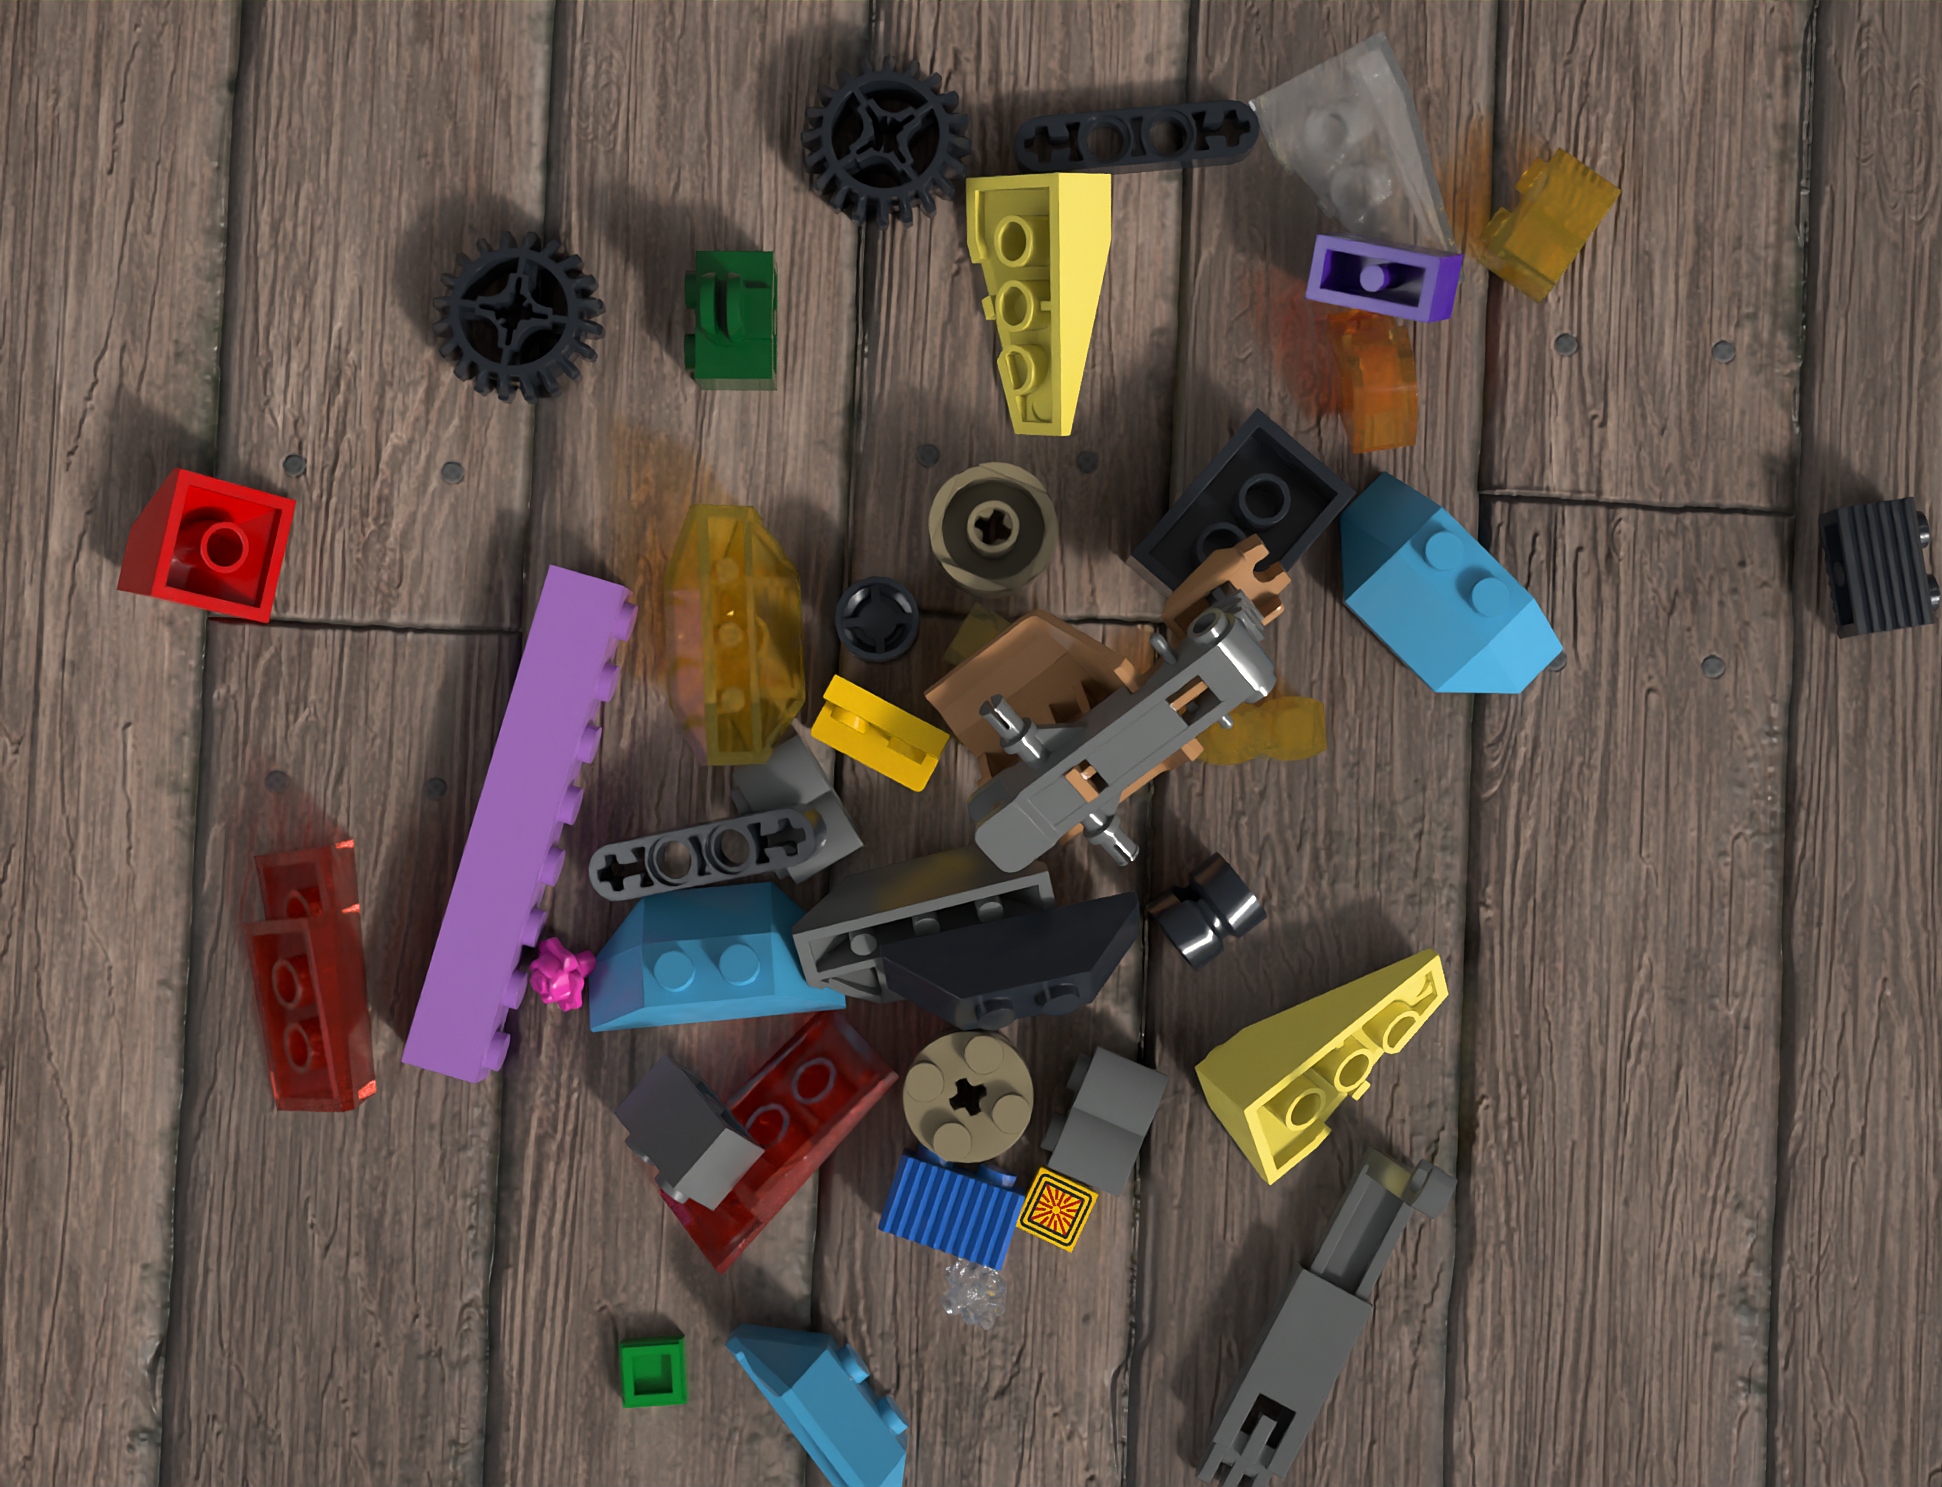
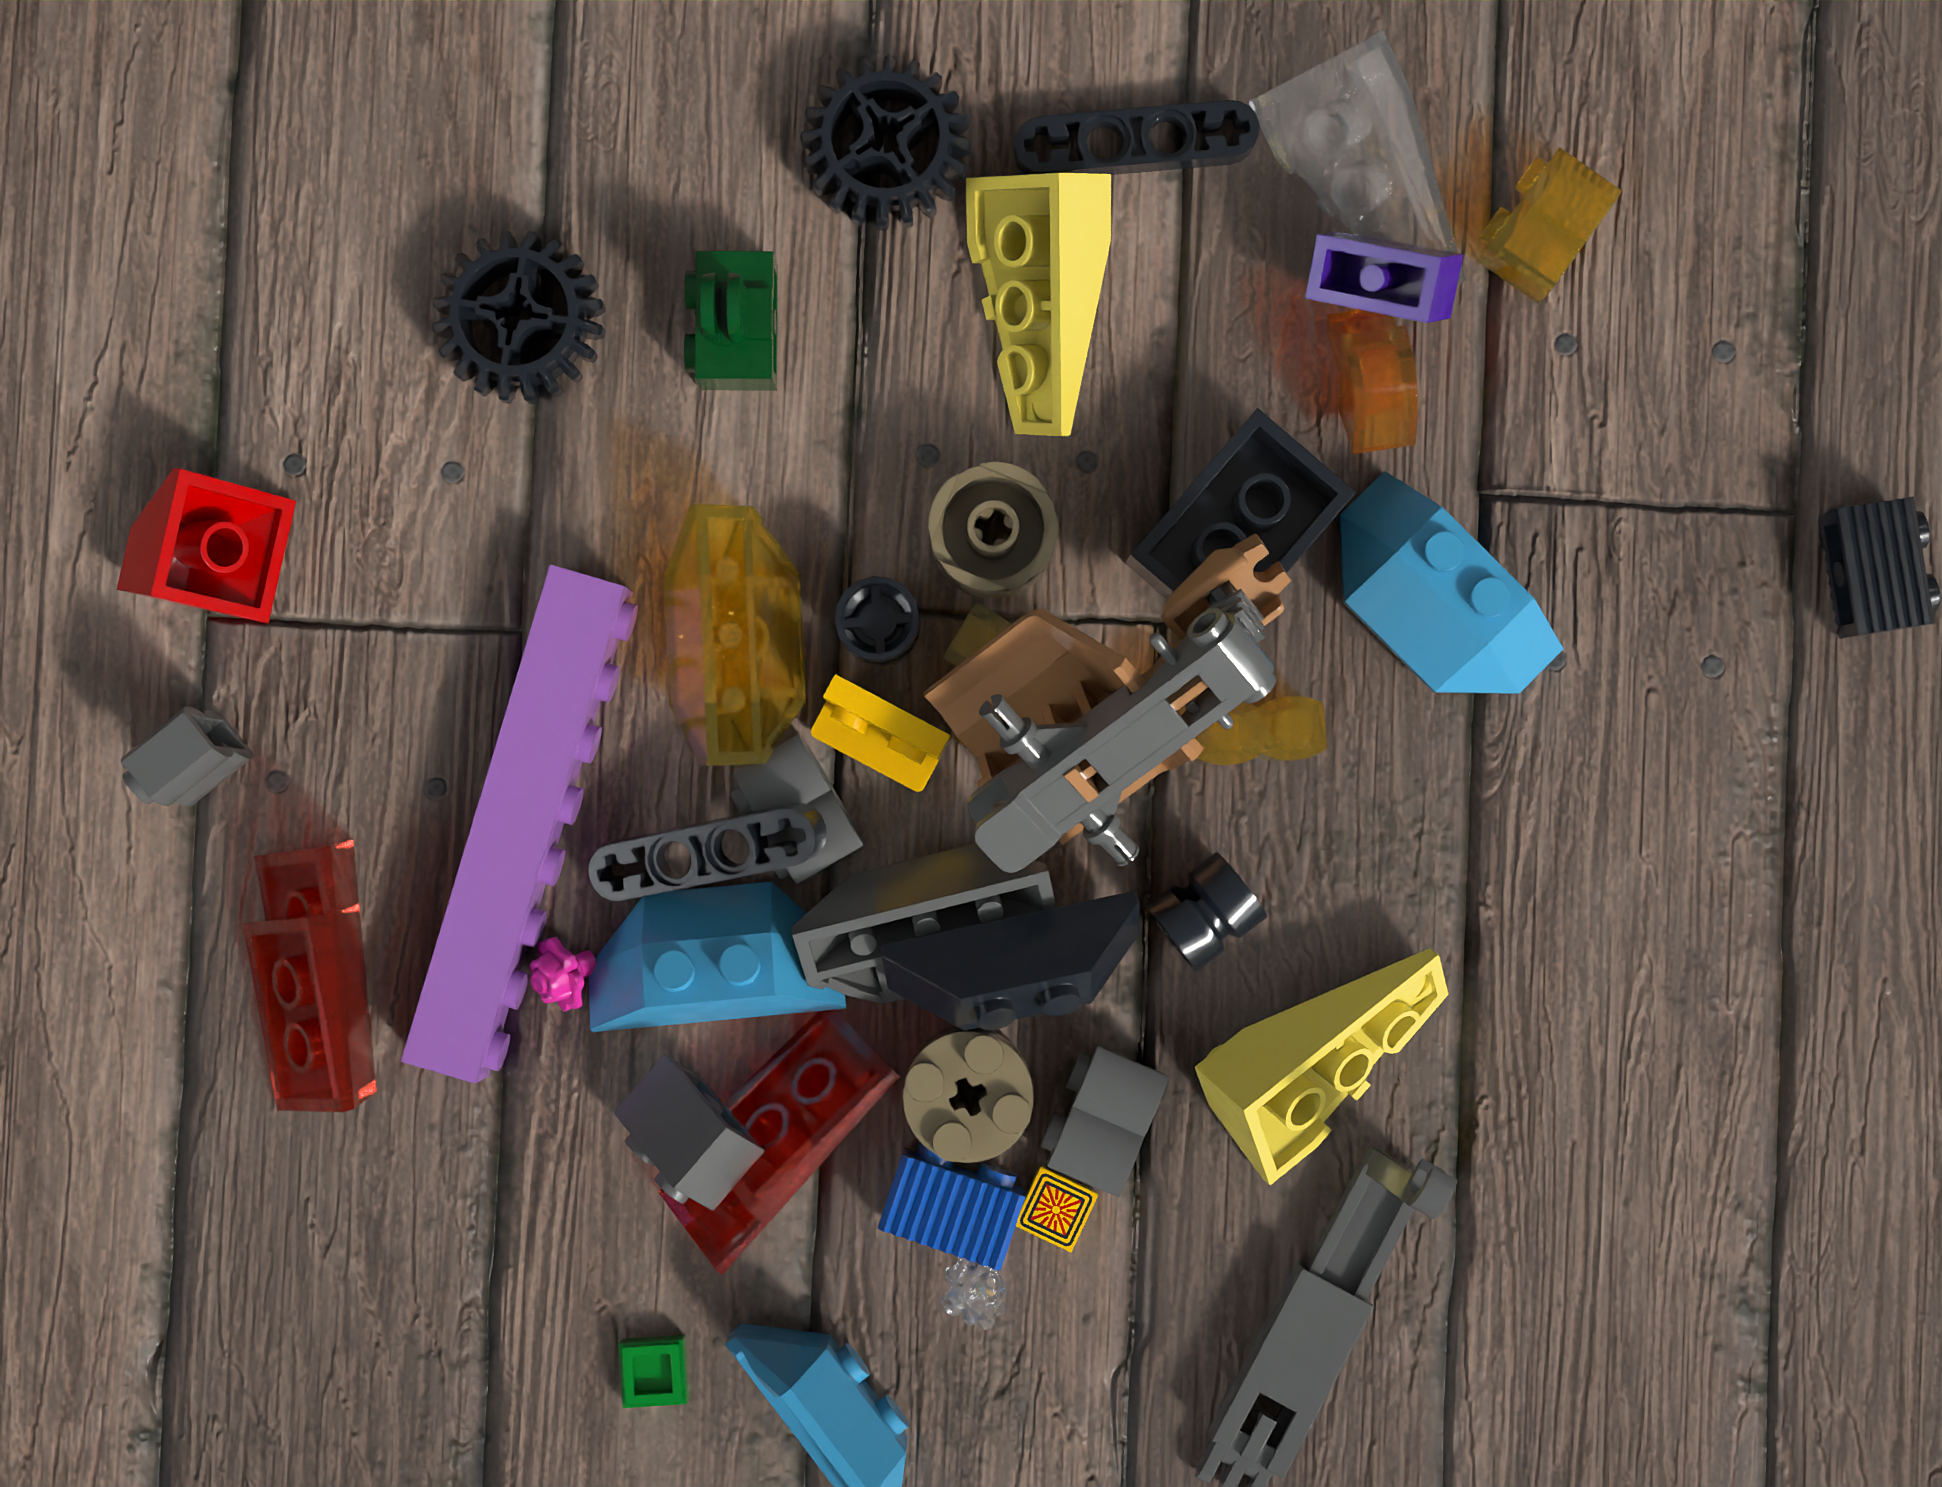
none -> dark grey brick [121,706,253,807]

